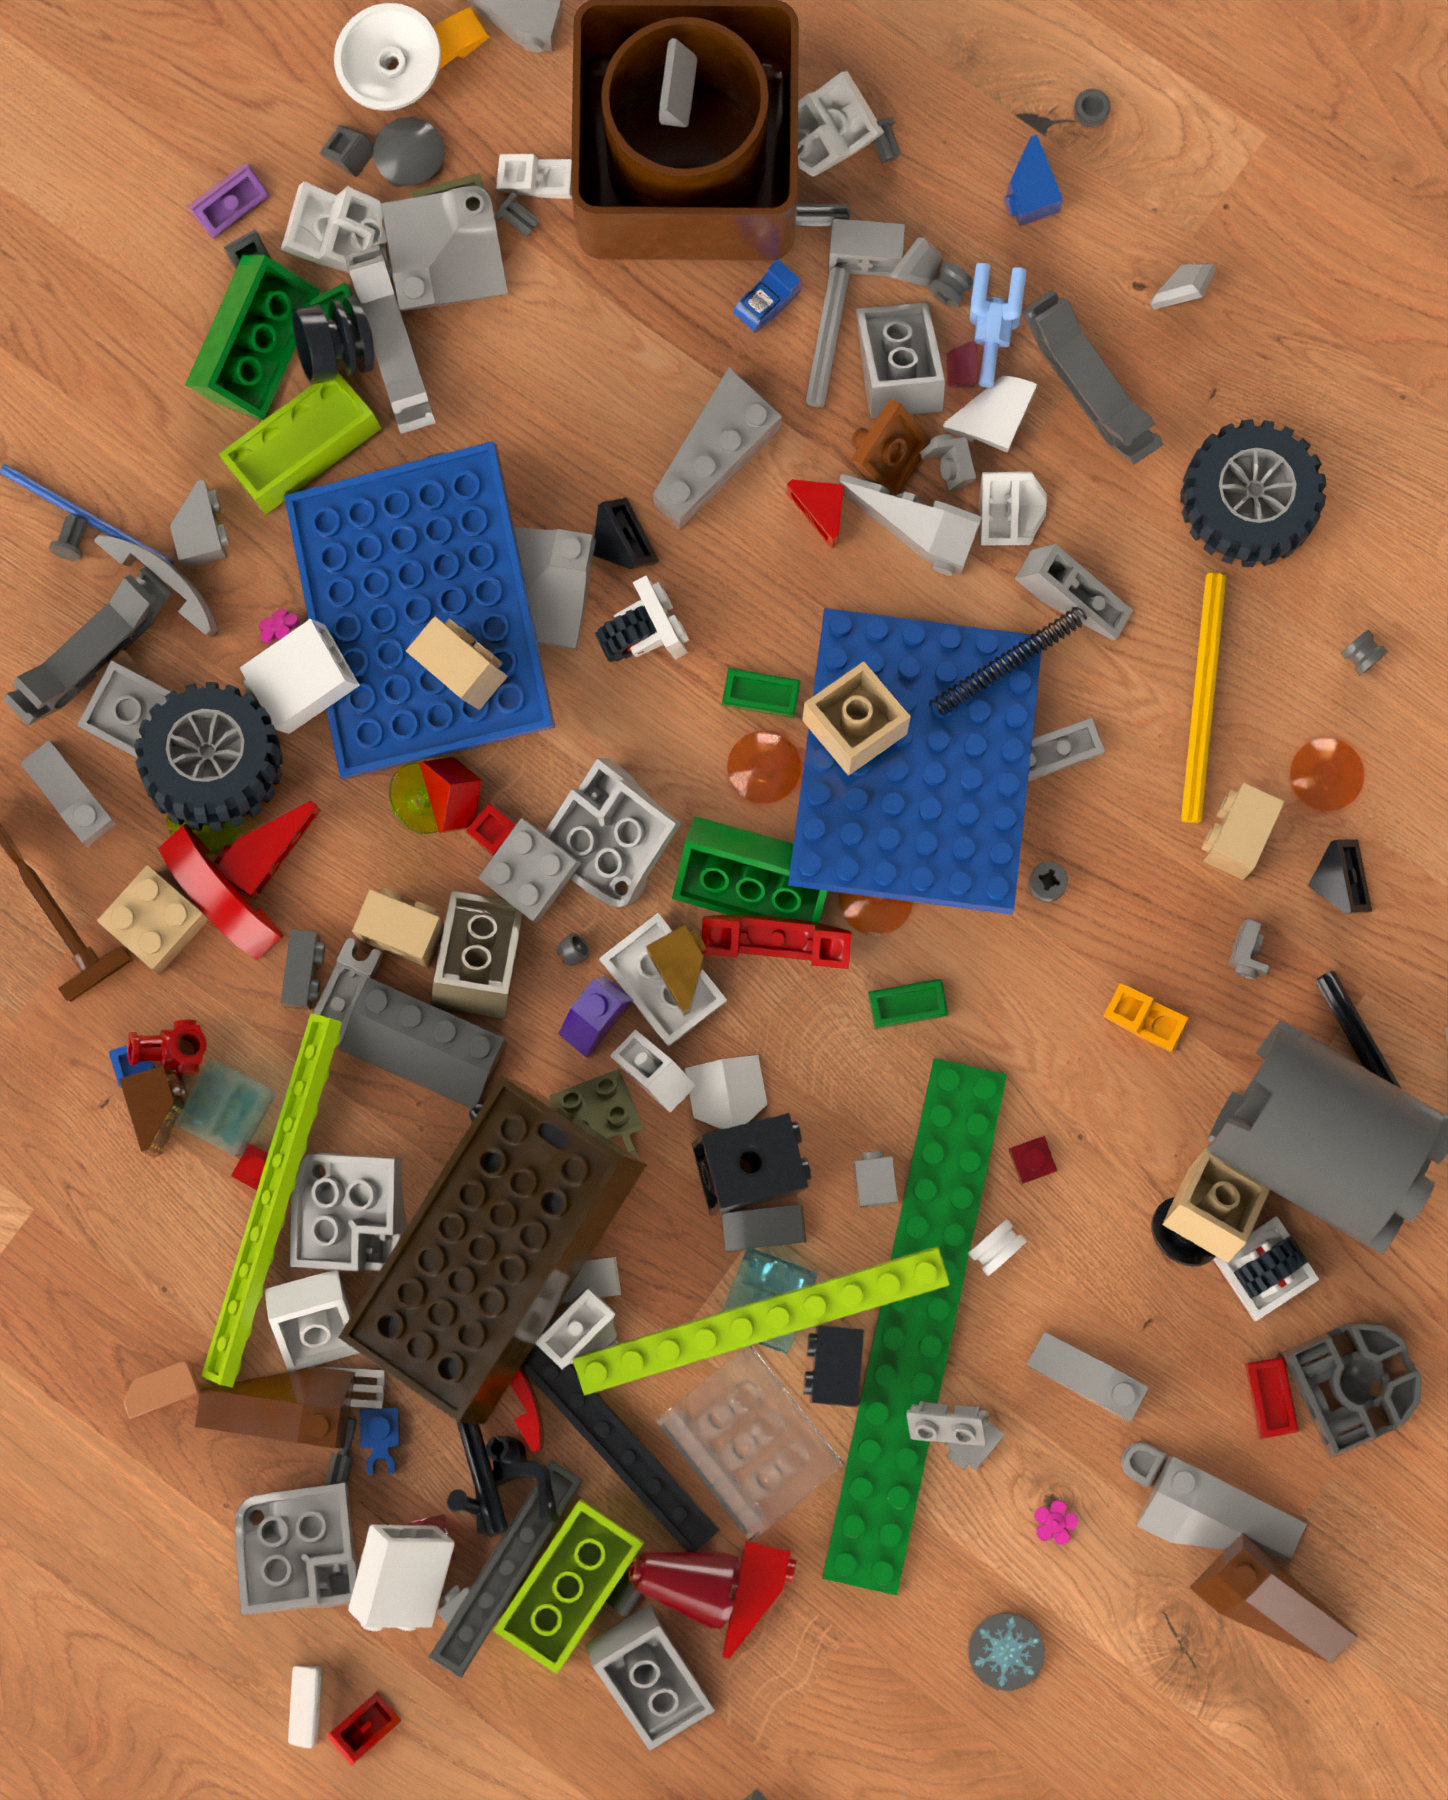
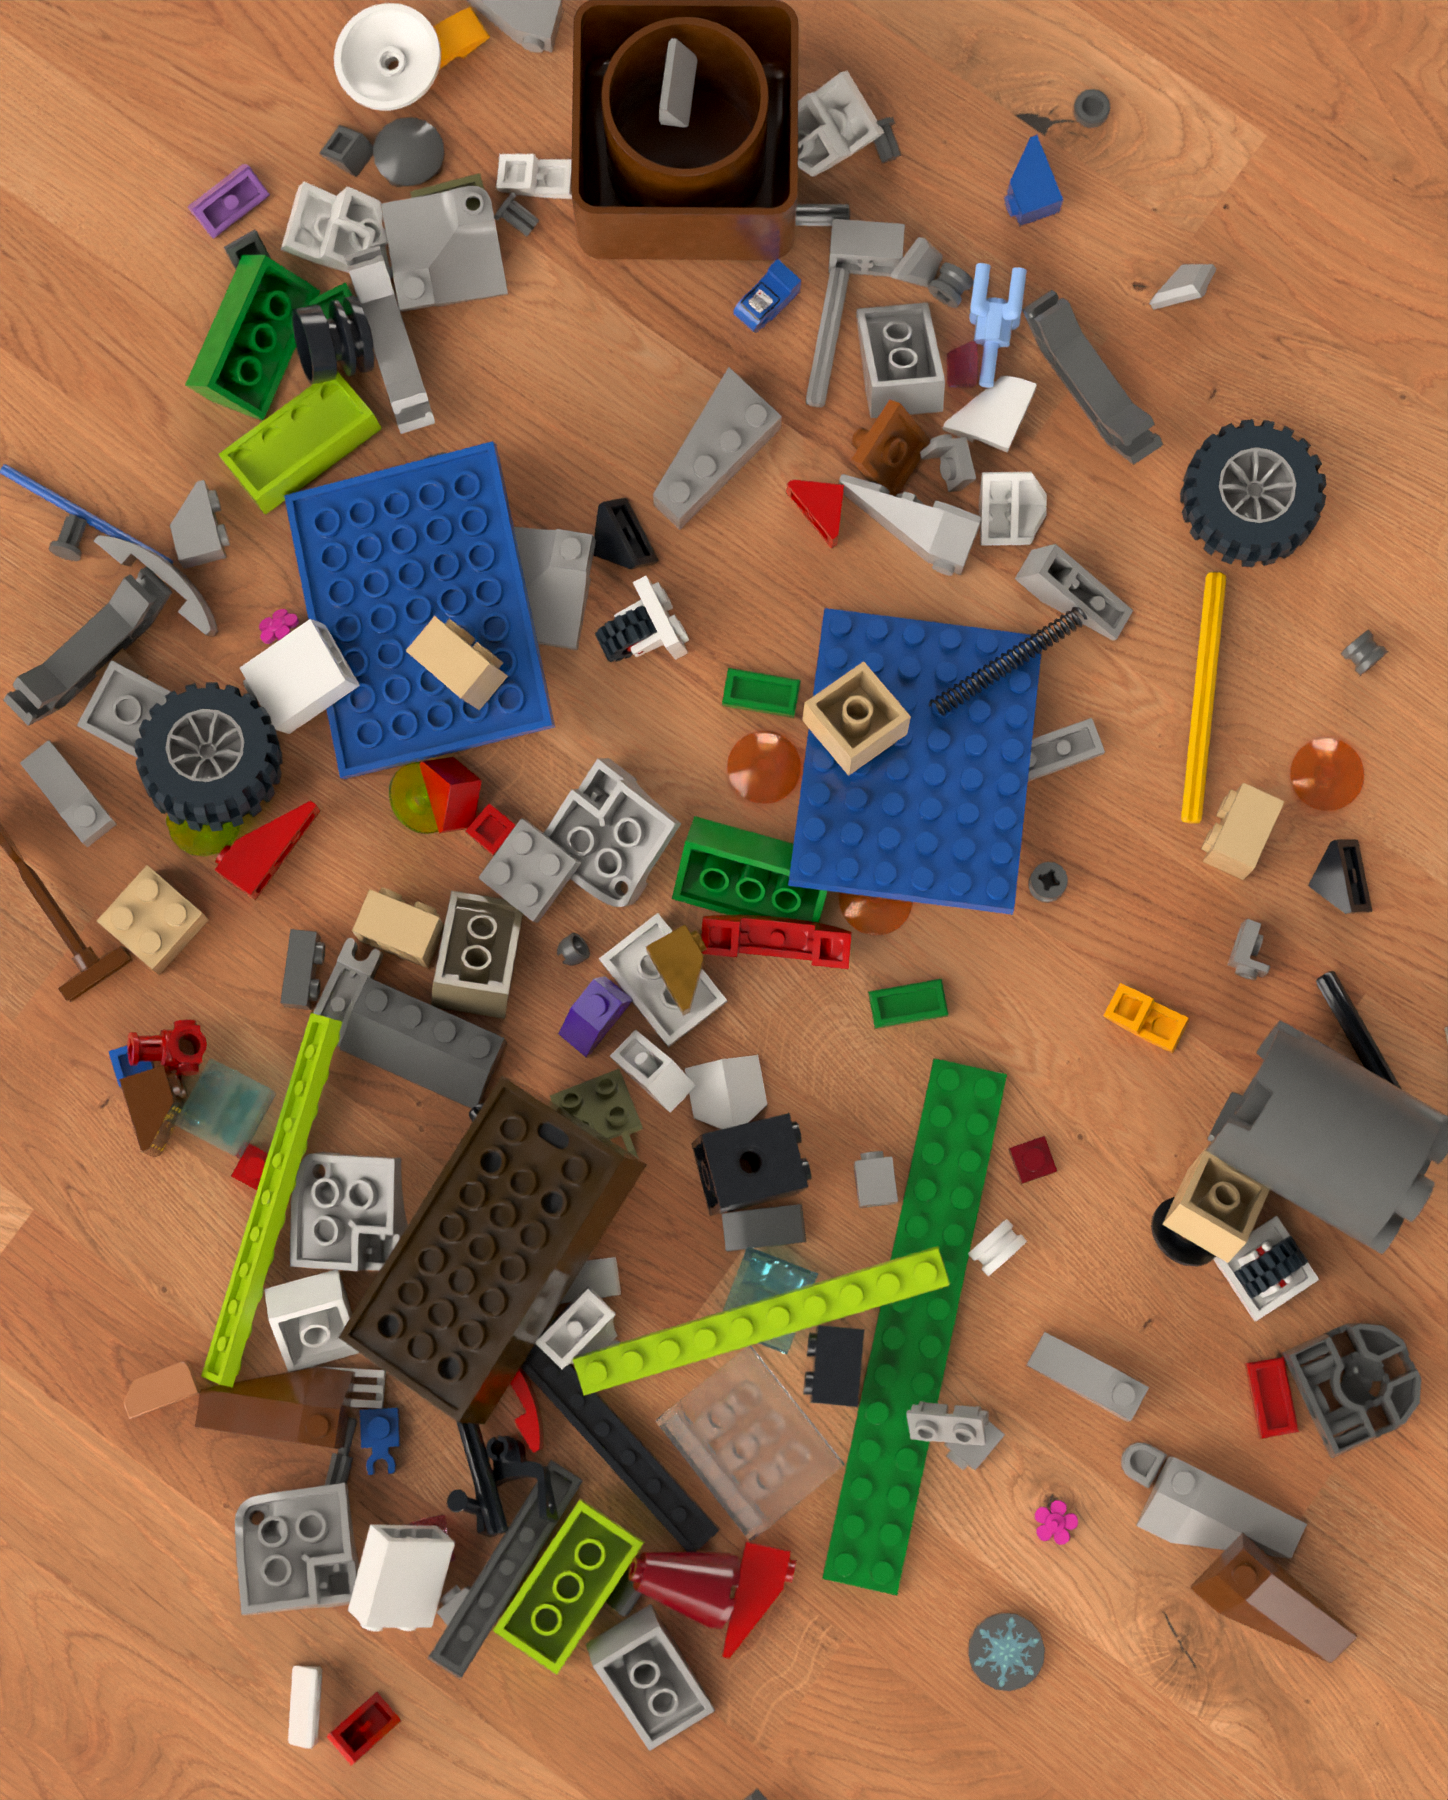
slope [158,824,284,960] -> none

